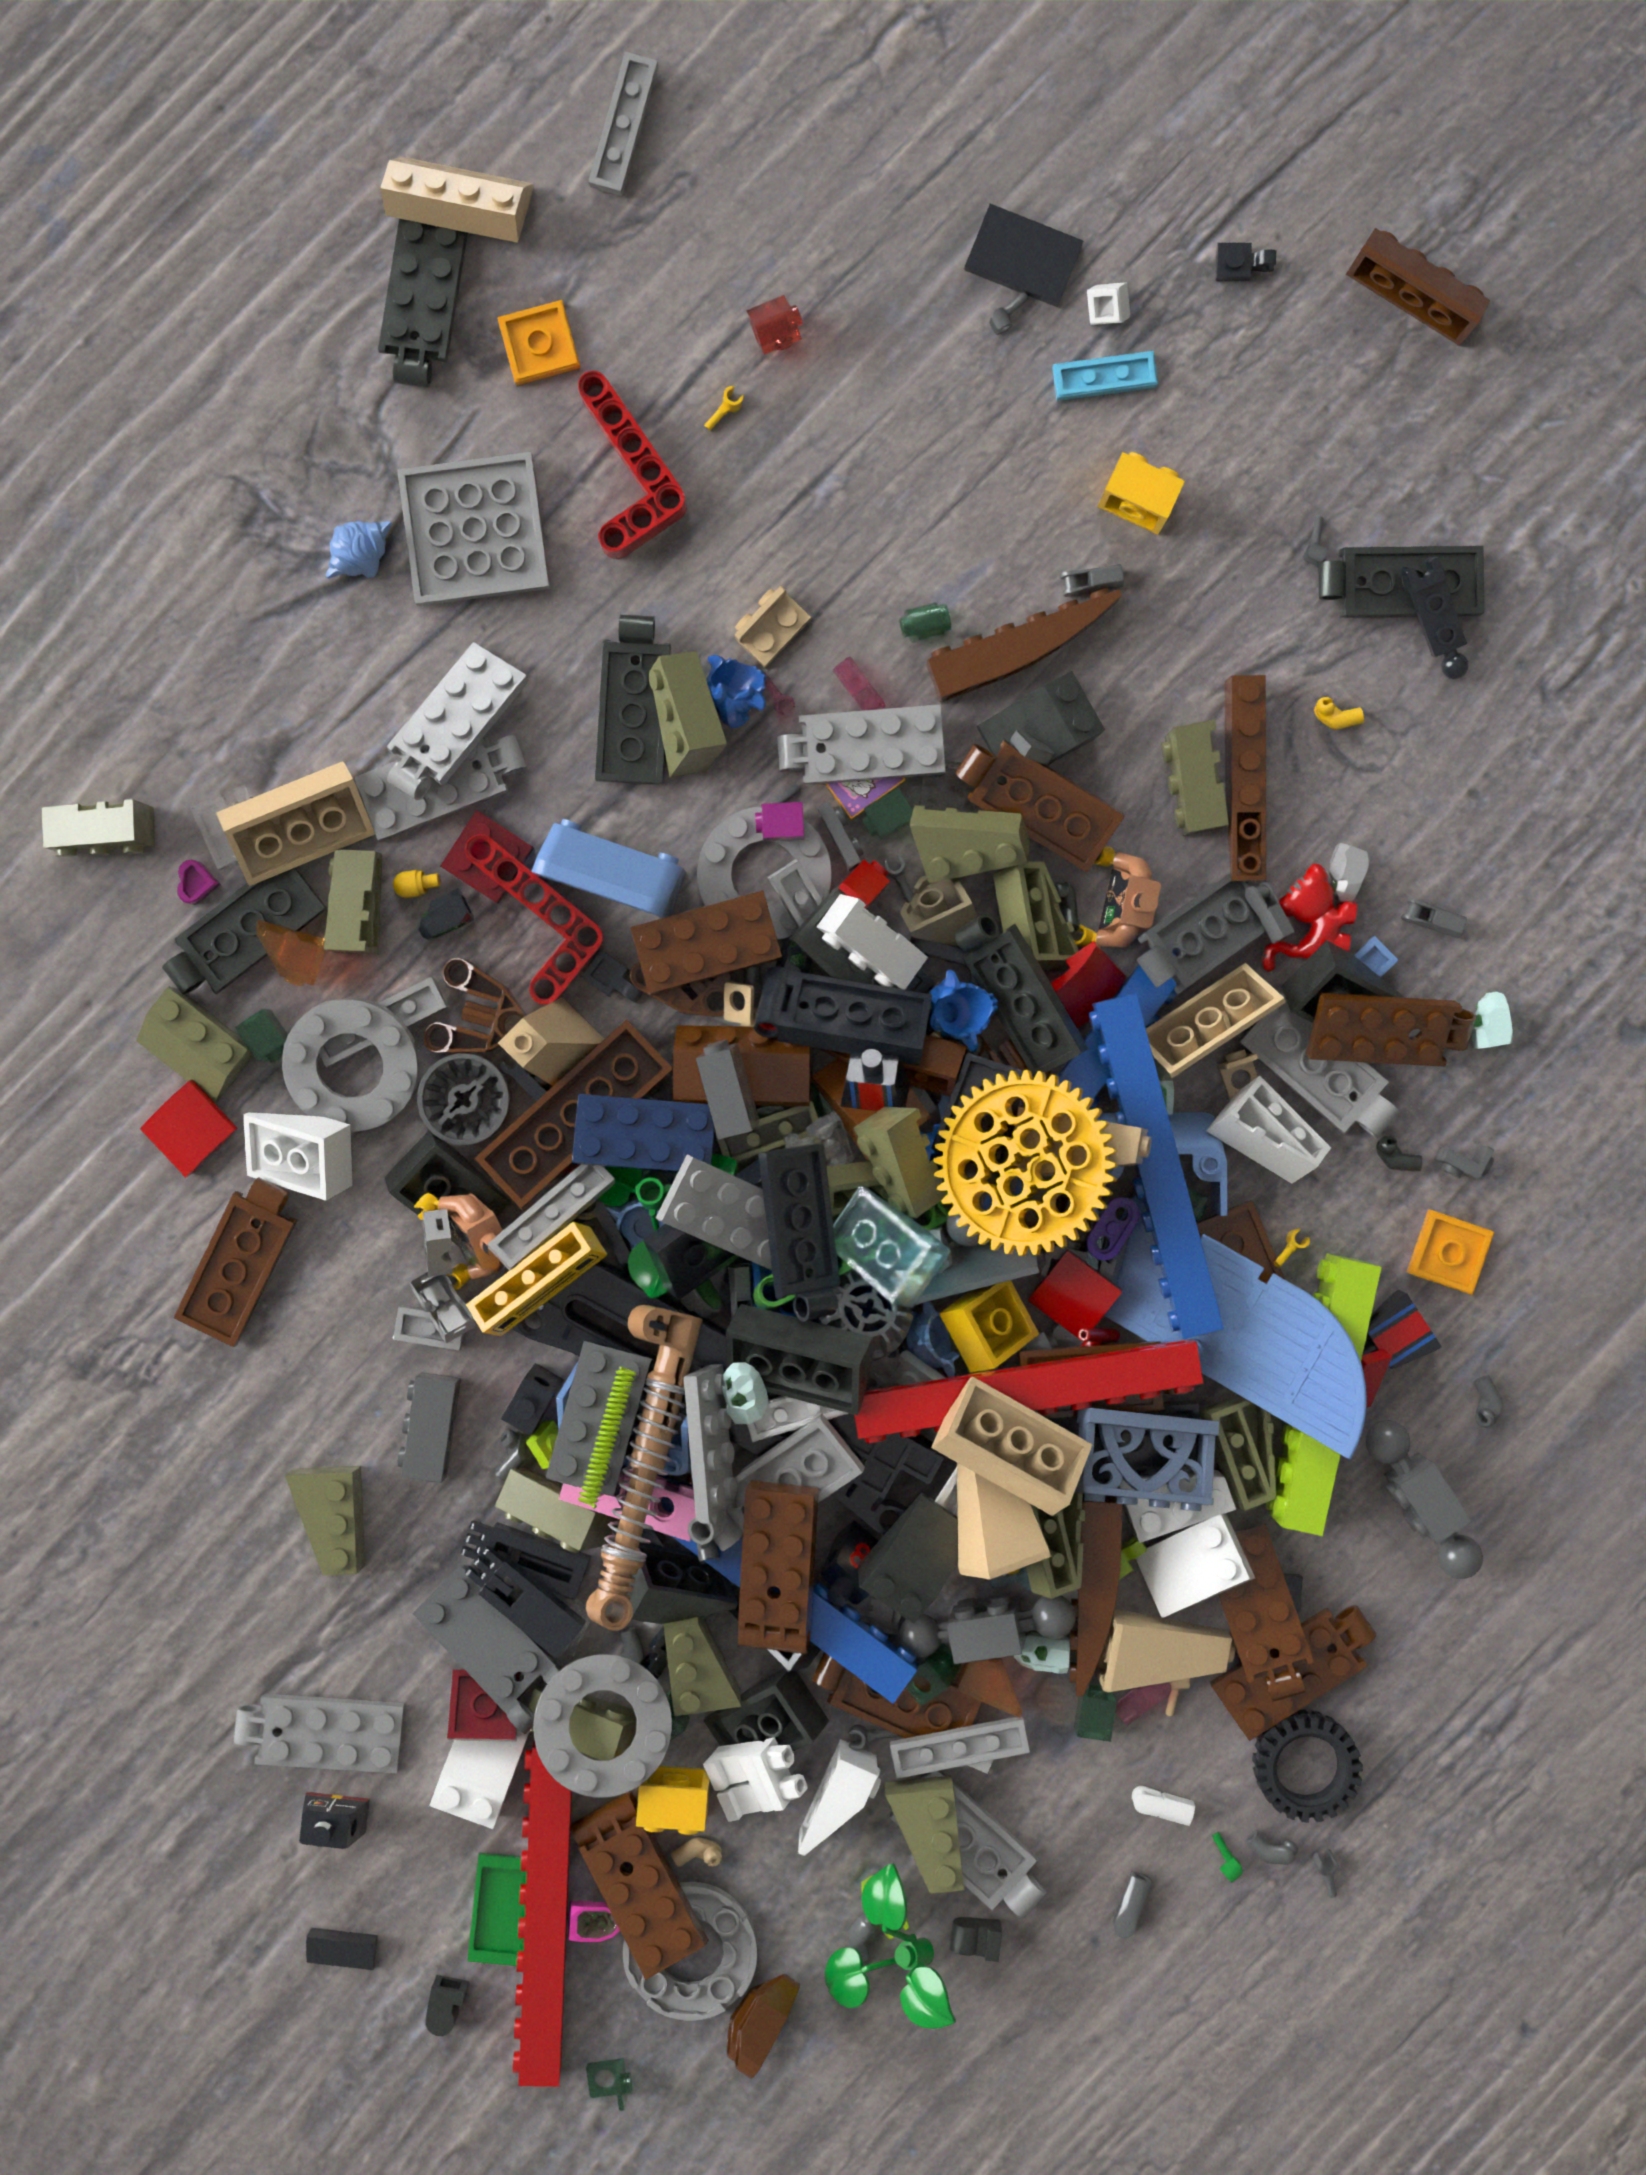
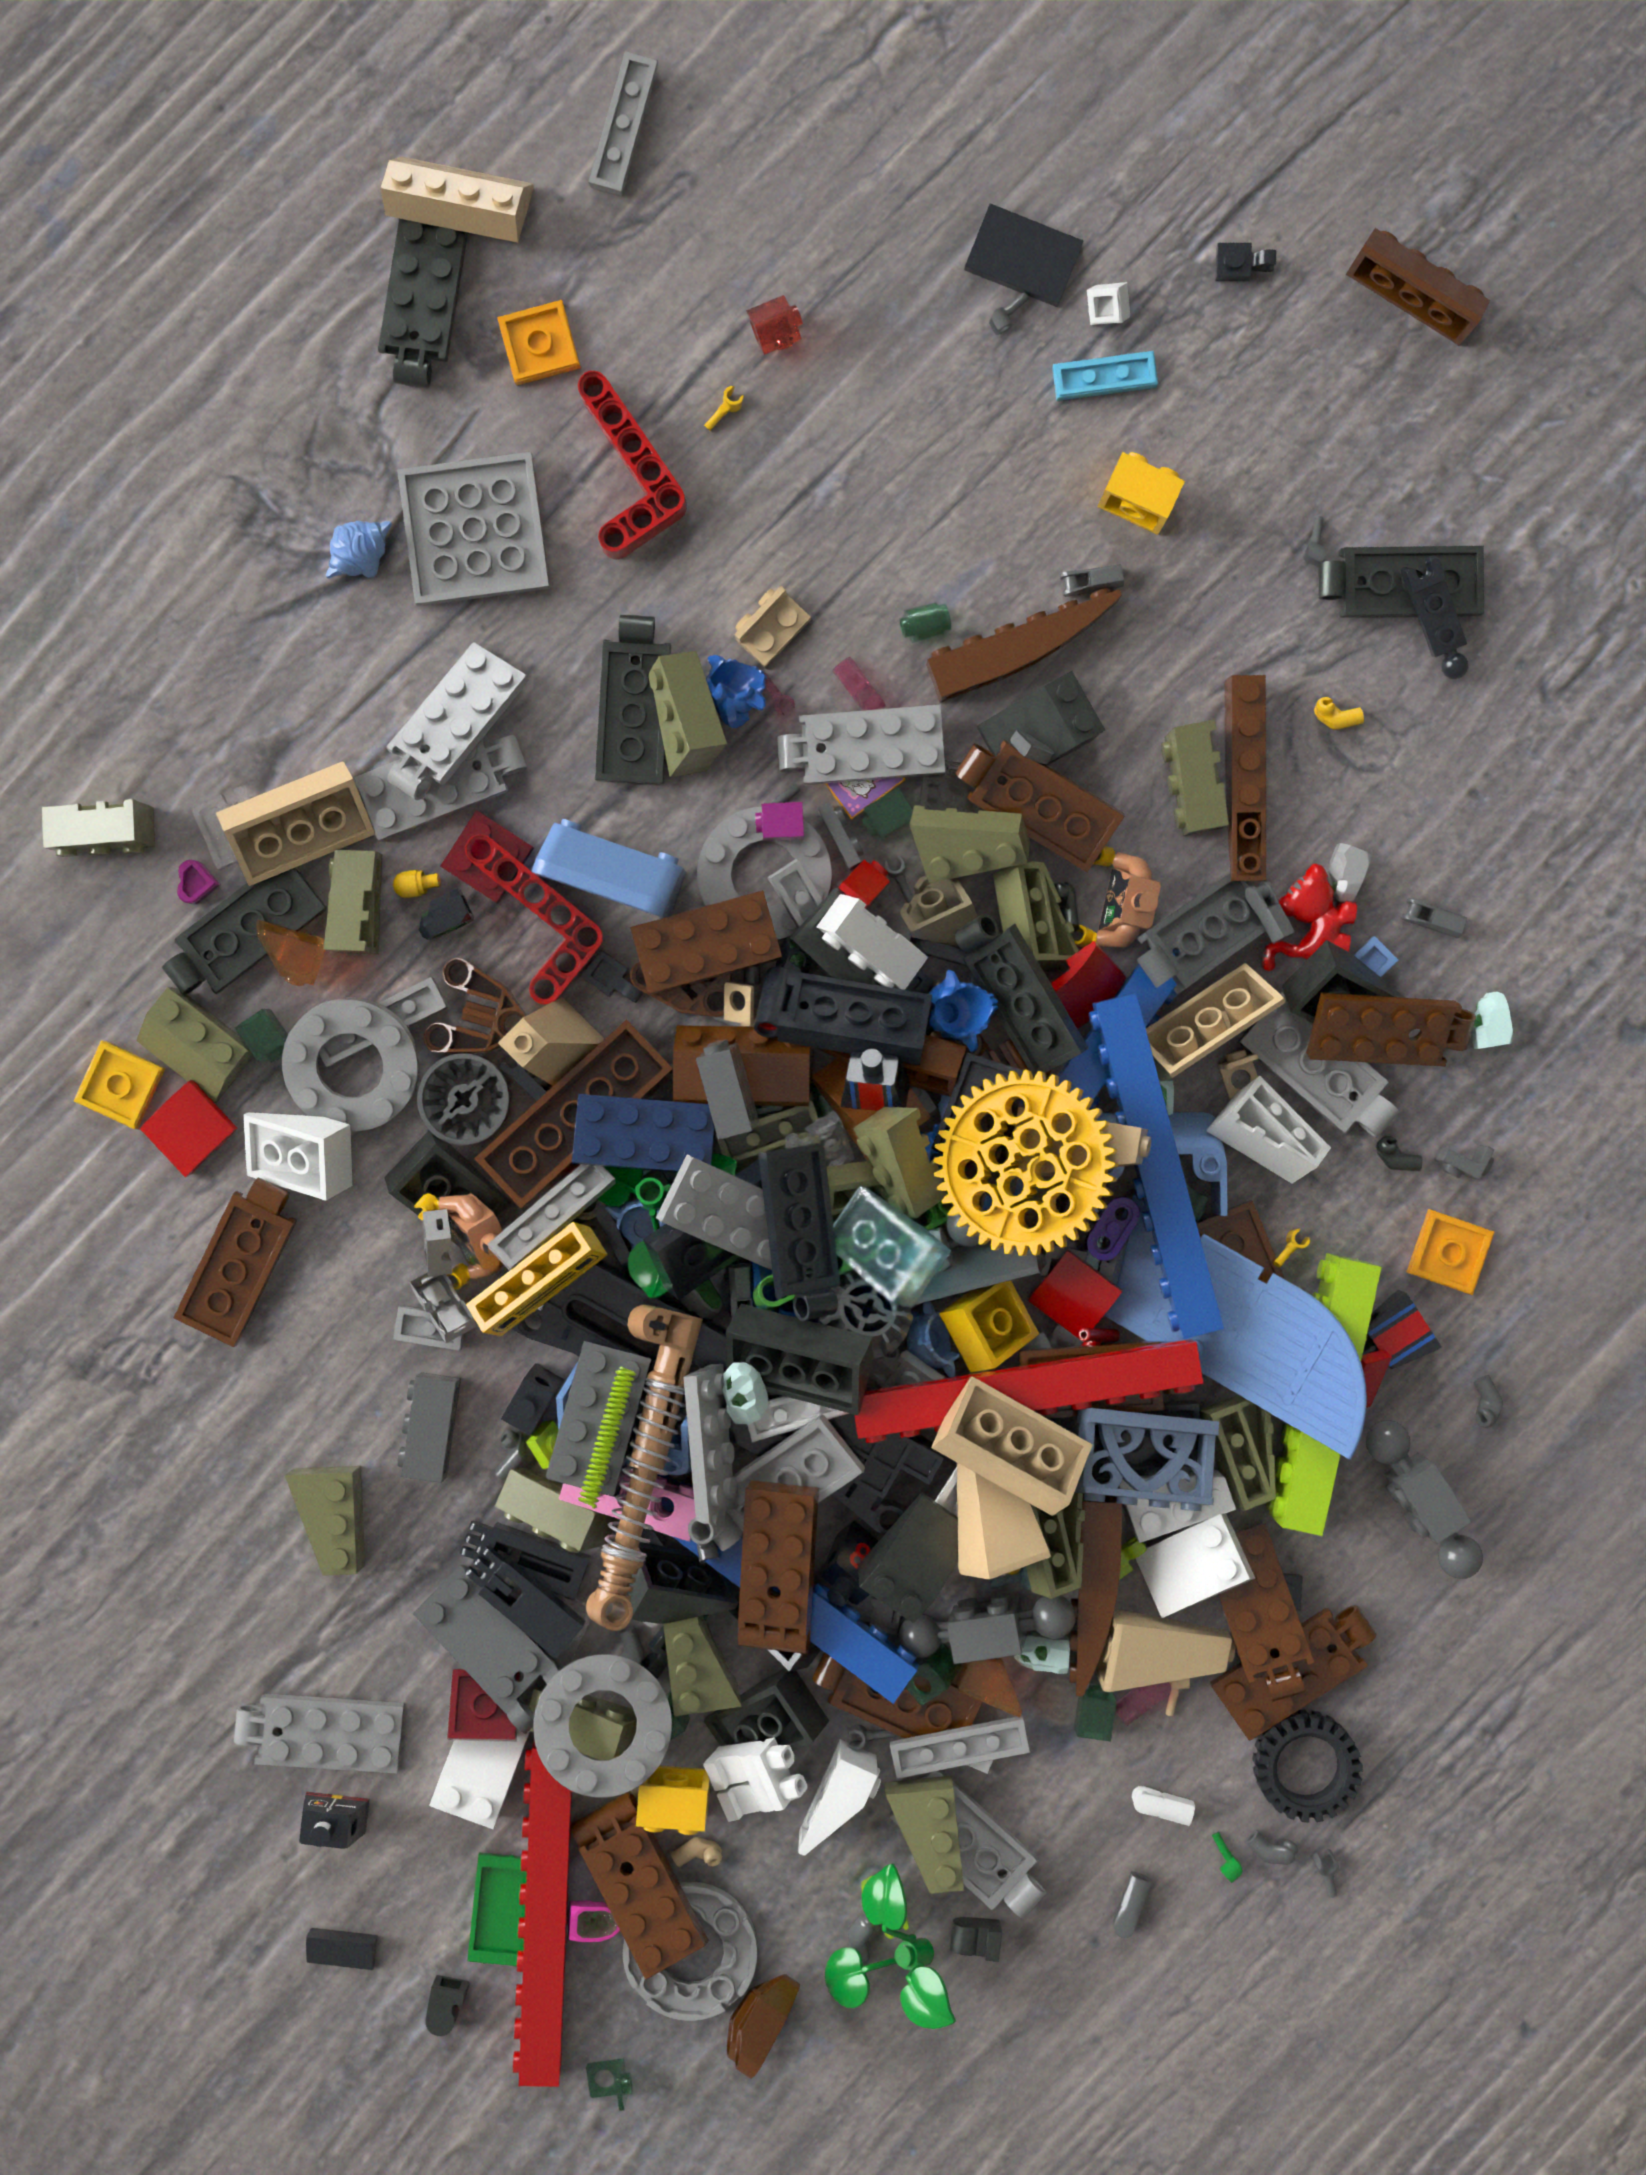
none -> yellow tile [74,1040,166,1129]

